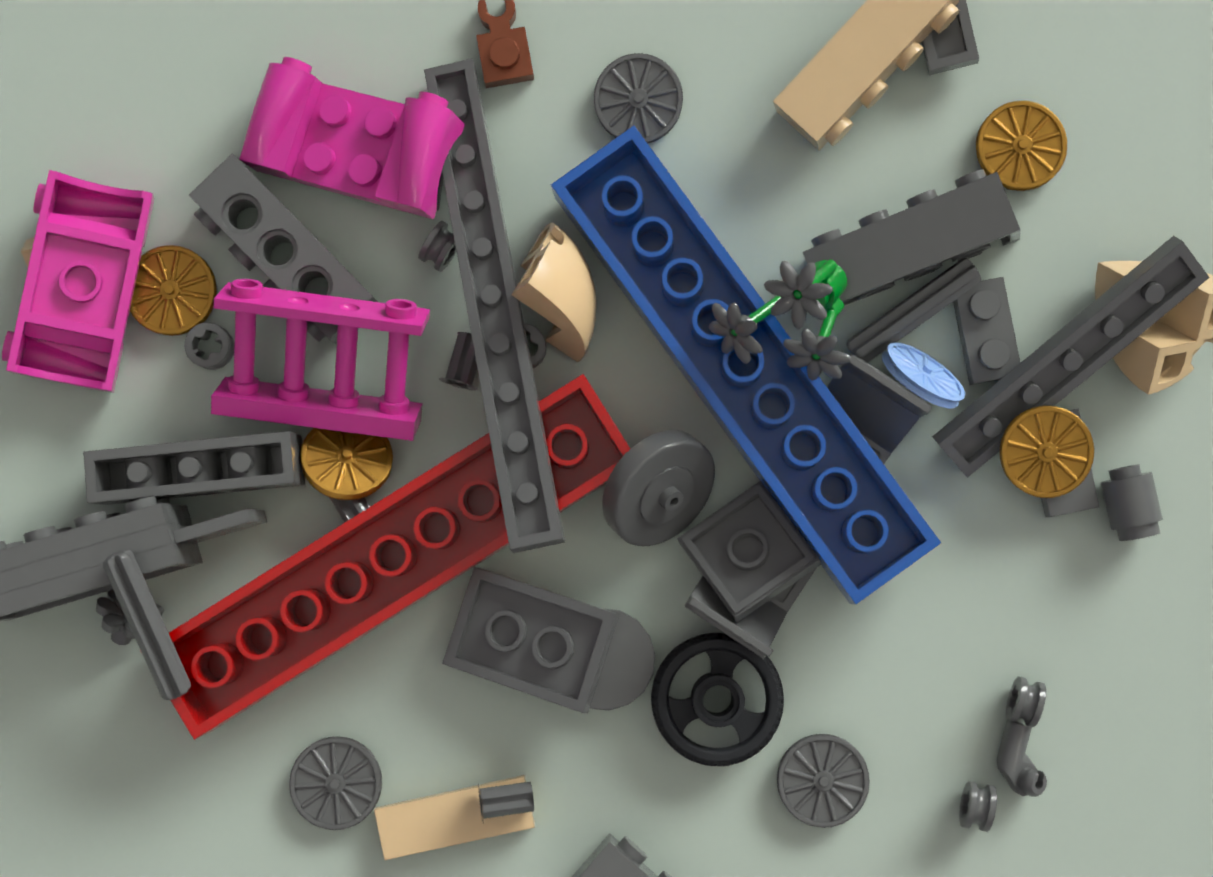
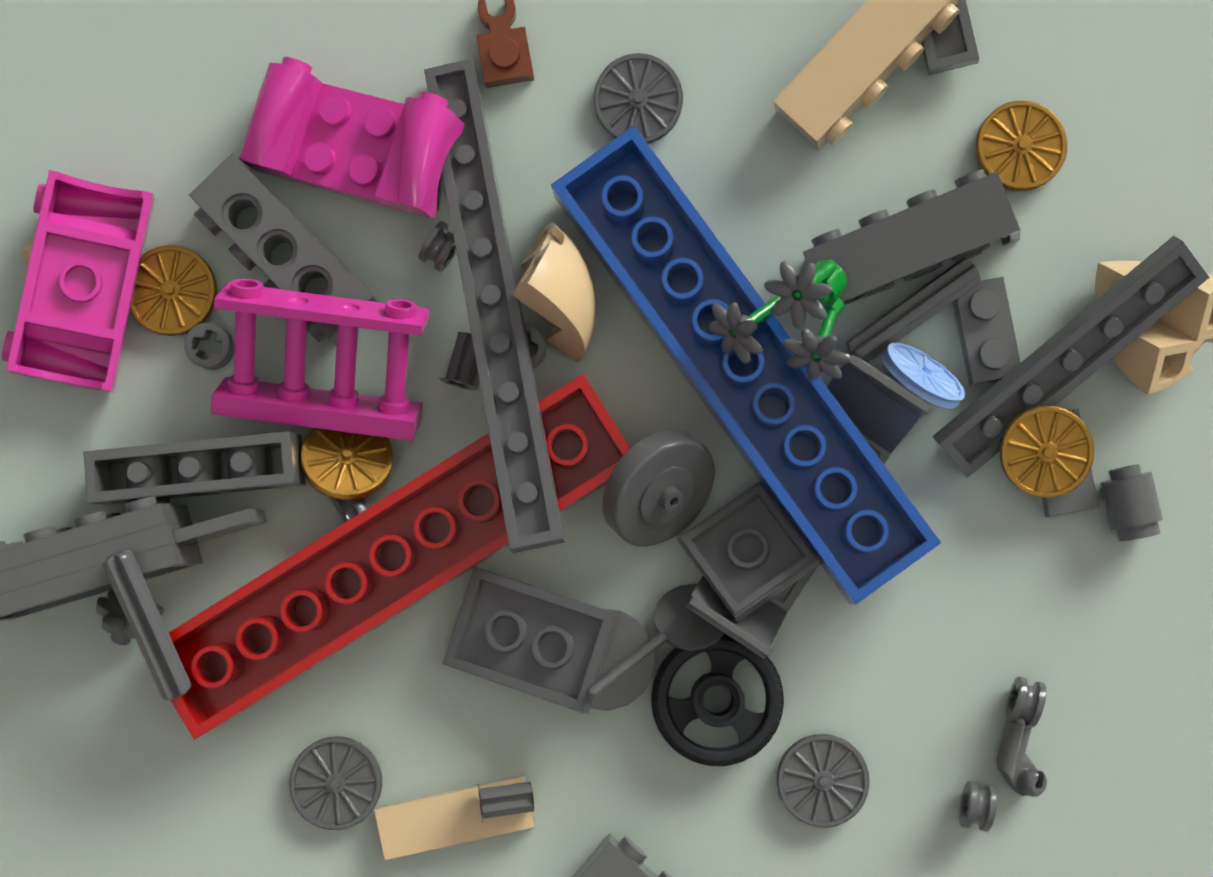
none -> dark grey piece [587,584,725,697]

